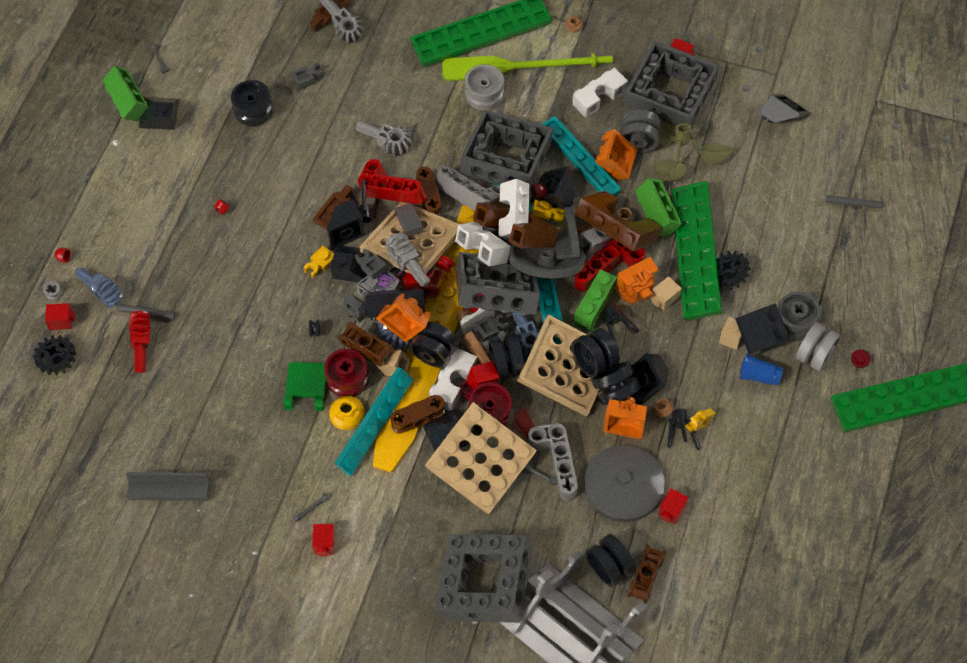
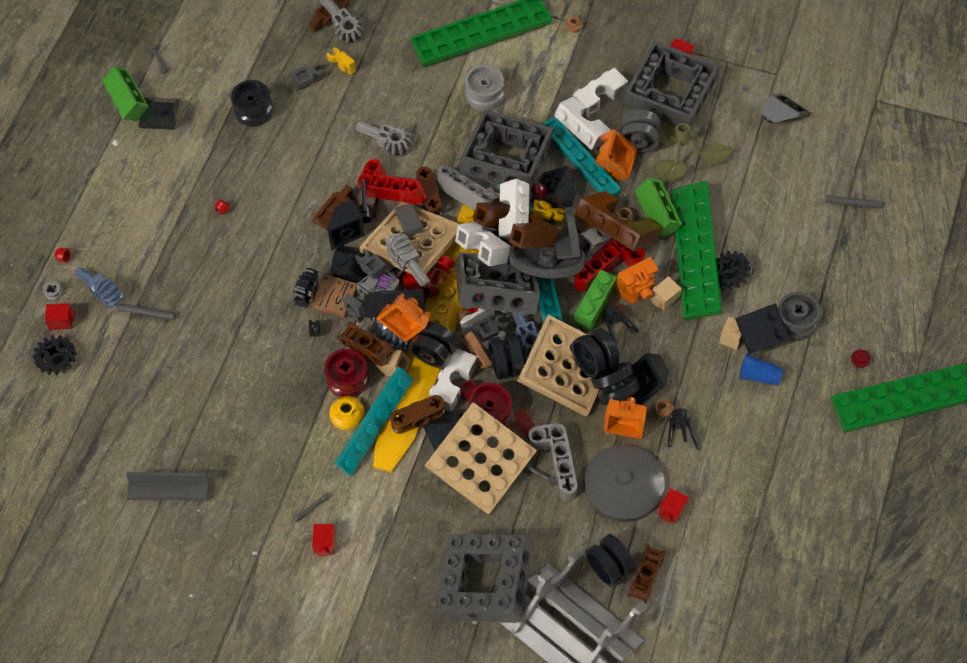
red gear [129,311,150,373] -> none
green flag [283,362,326,411] -> none
yellow plate [304,245,334,278] -> none
lime piece [442,53,613,81] -> none
red brick [467,361,499,389] -> none
yellow plate [685,408,716,432] -> none
light grey wheel [796,322,841,372] -> none
none -> black gear [293,267,319,309]
none -> medium nougat tile [309,273,357,318]
none -> yellow plate [326,48,356,75]
none -> white arch [554,97,611,150]

